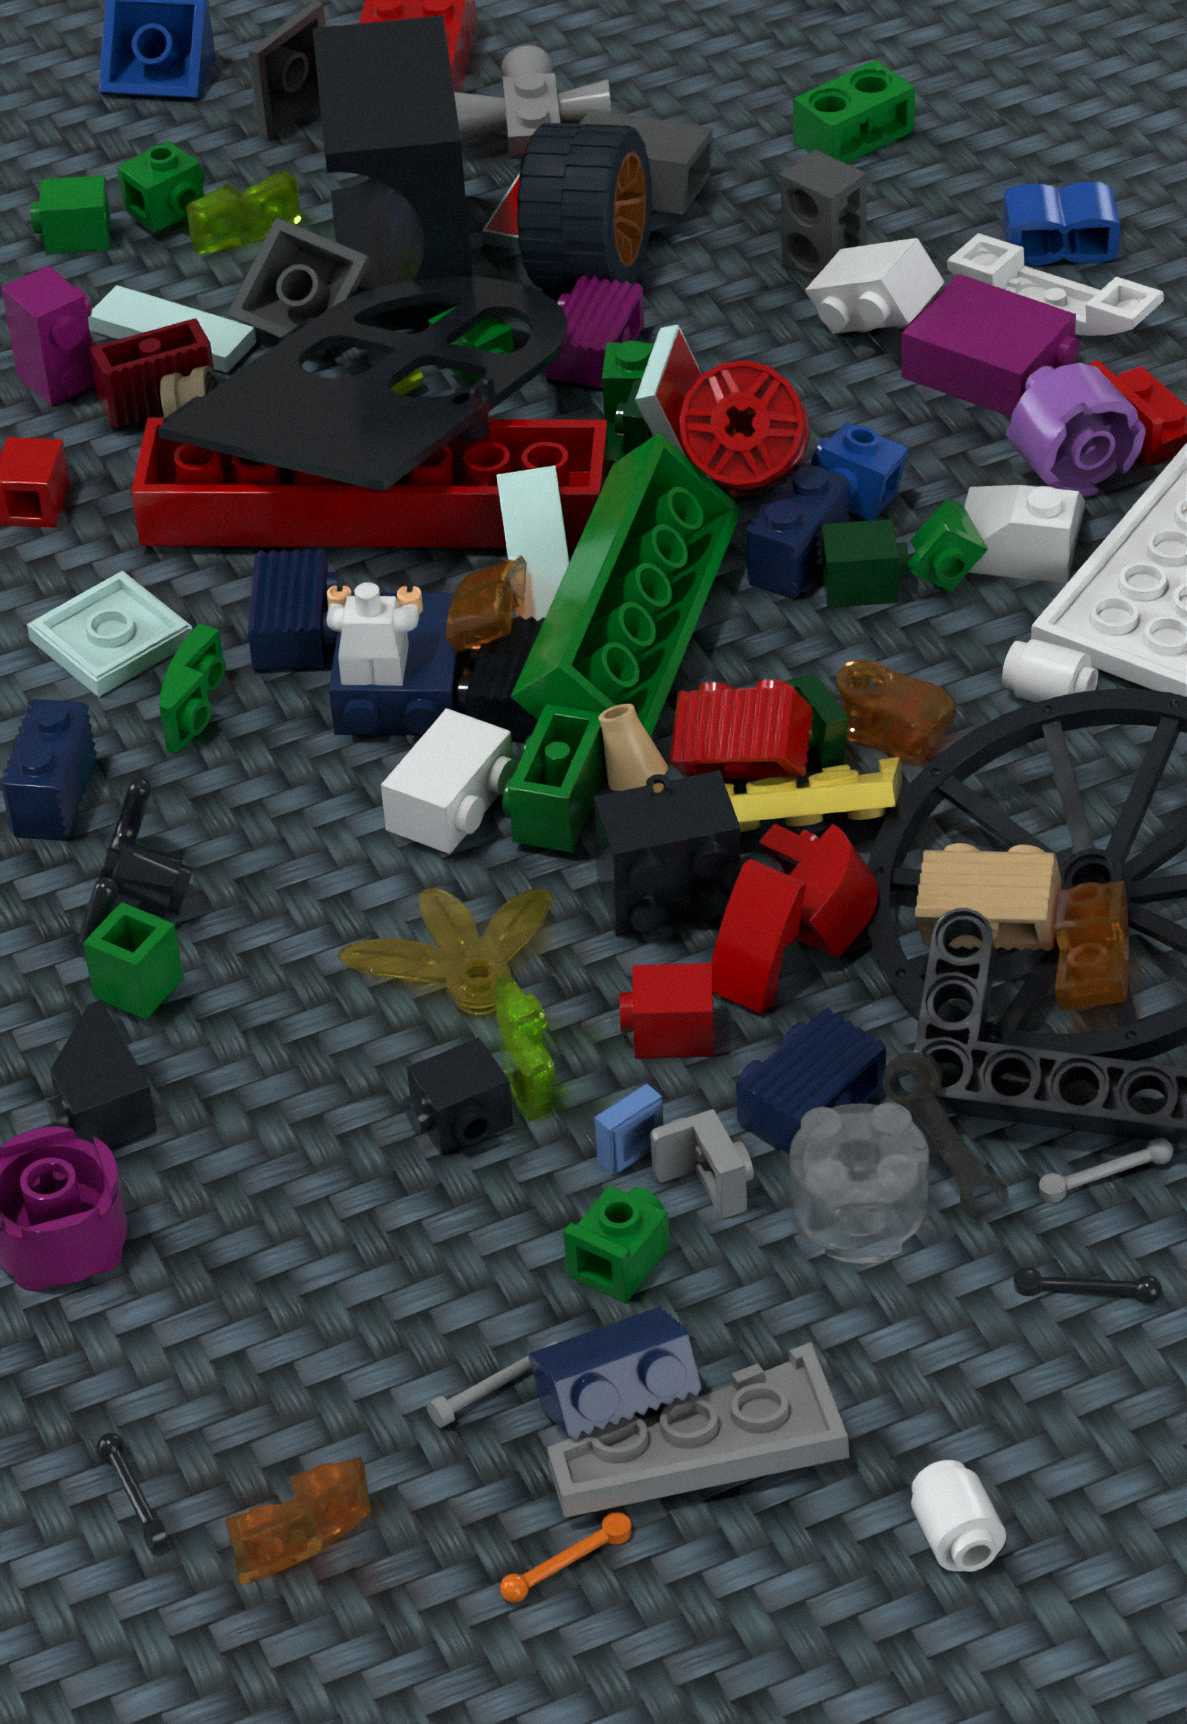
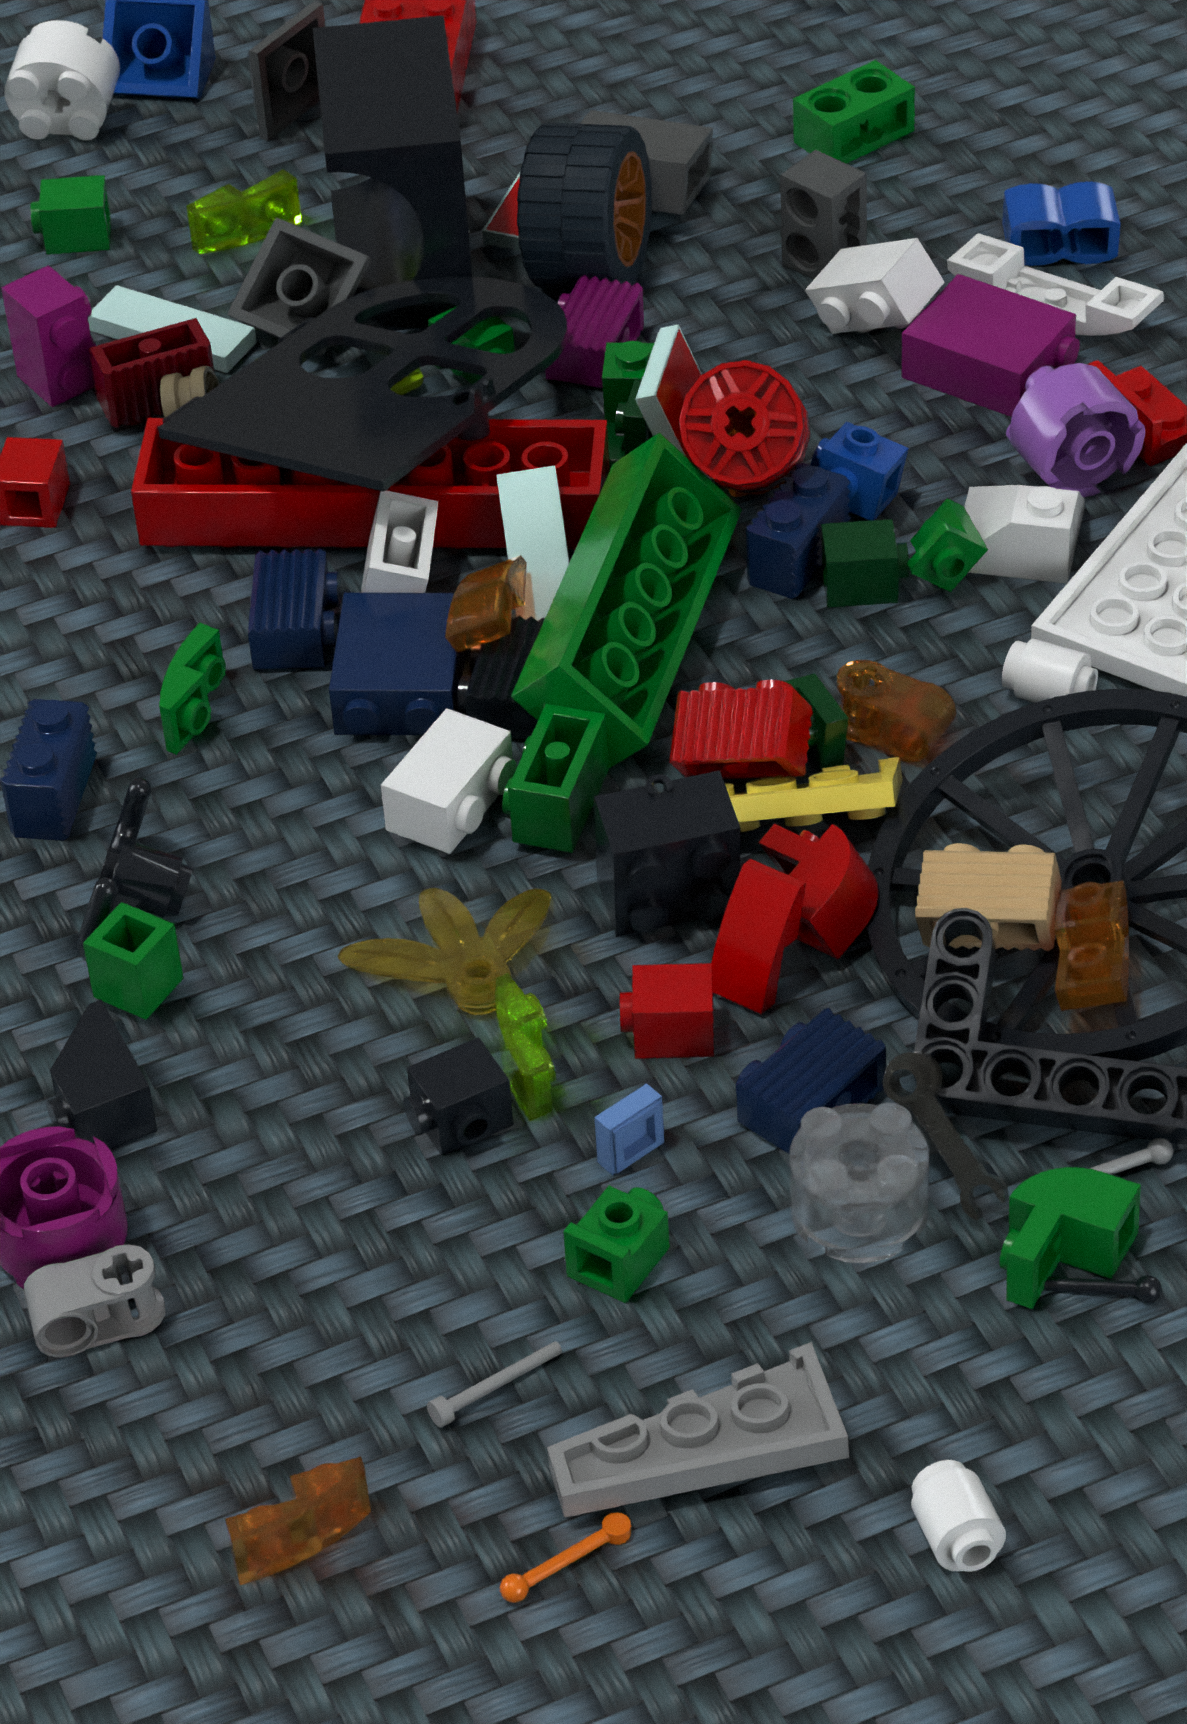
light aqua tile [27,570,193,697] -> none
black hinge [96,1433,167,1551] -> none
green brick [117,141,206,233] -> none
white piece [326,582,423,686] -> none
light grey brick [454,46,611,159] -> none
dark blue brick [528,1306,702,1440] -> none
tan cone [598,704,668,793] -> none
light grey bracket [650,1109,754,1219] -> none
none -> white brick [4,20,120,140]
none -> light grey piece [24,1244,165,1358]
none -> white brick [361,491,439,593]
none -> green brick [999,1167,1141,1309]

